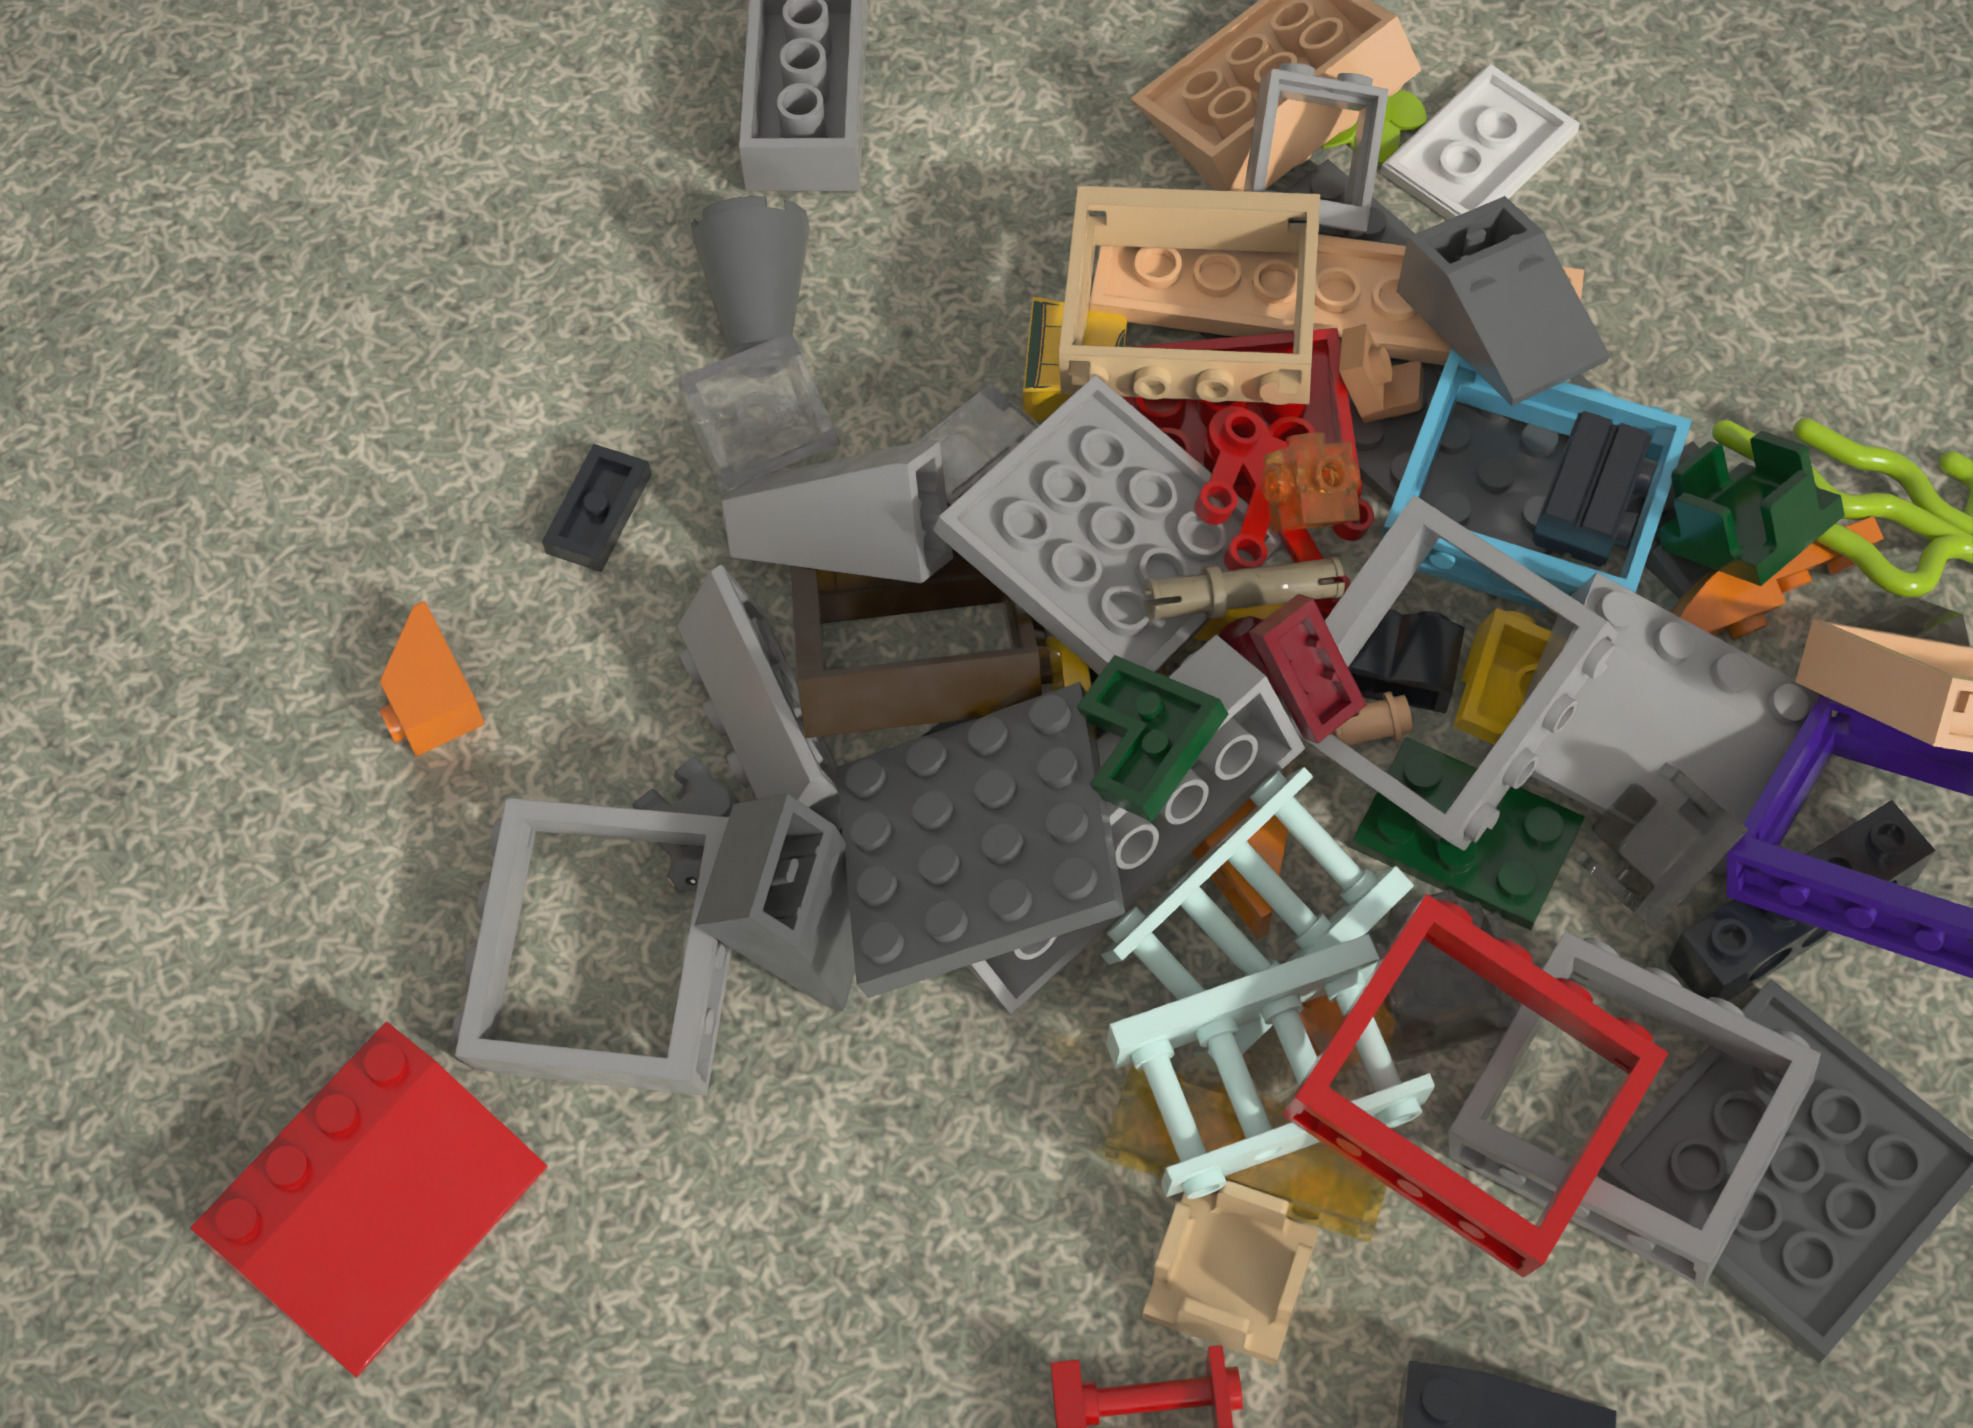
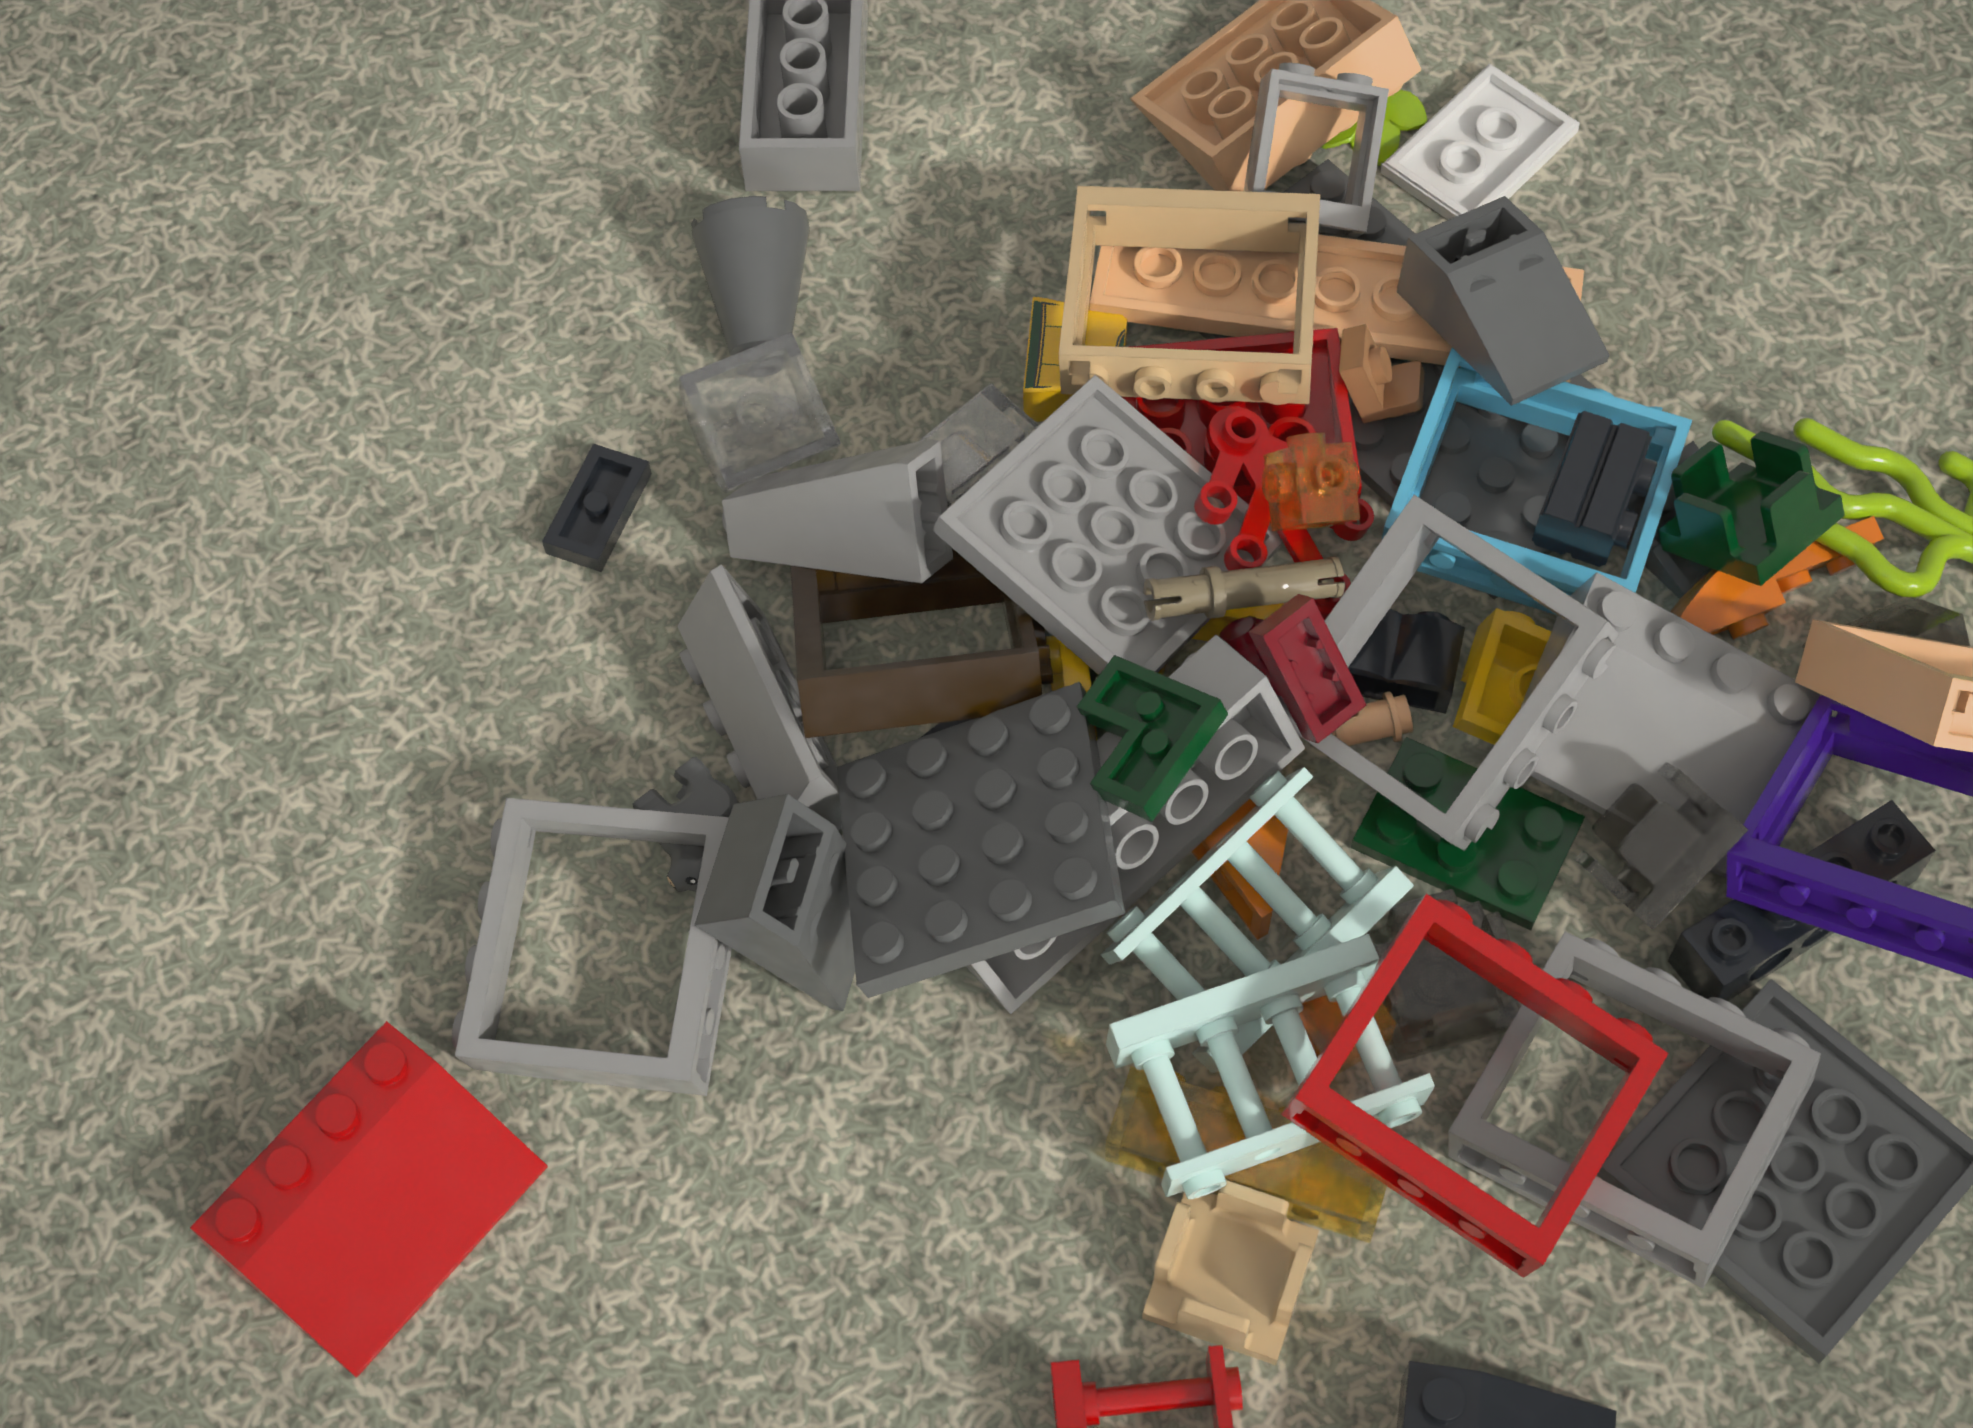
orange slope [378,601,485,757] -> none

